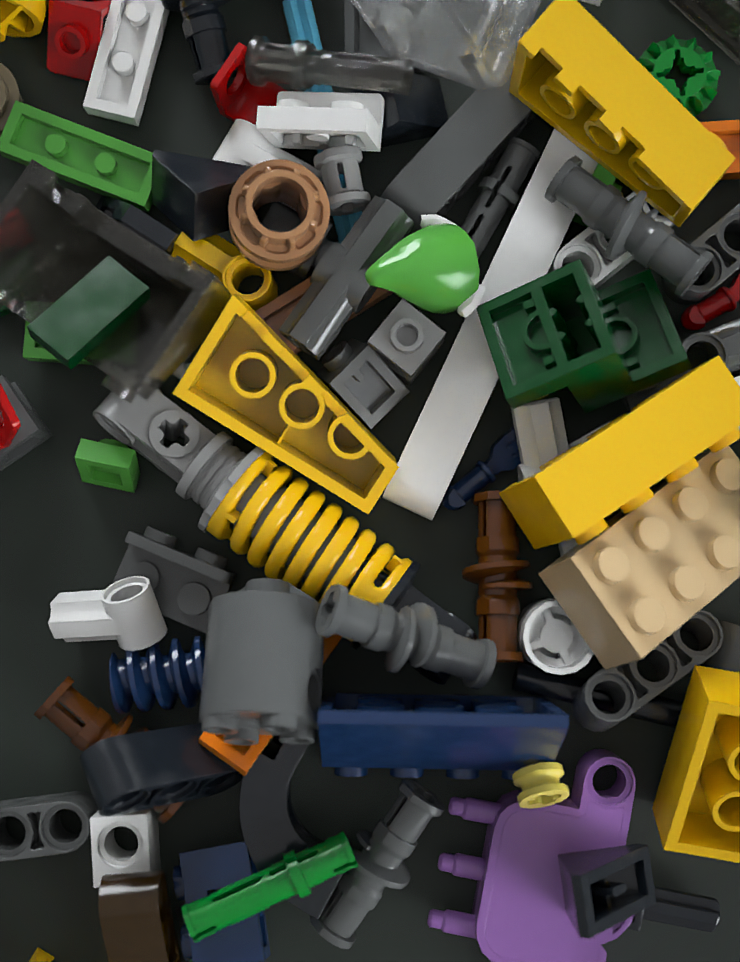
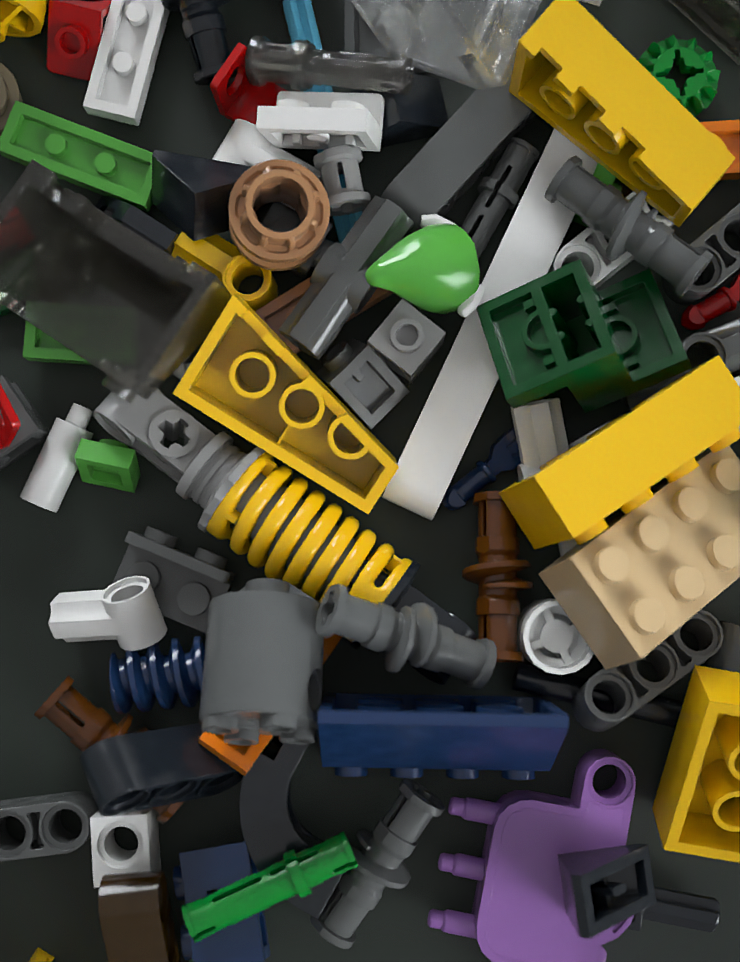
dark green tile [27,256,151,370] -> none
light yellow bush [512,762,570,809] -> none
none -> white cylinder [20,403,93,513]

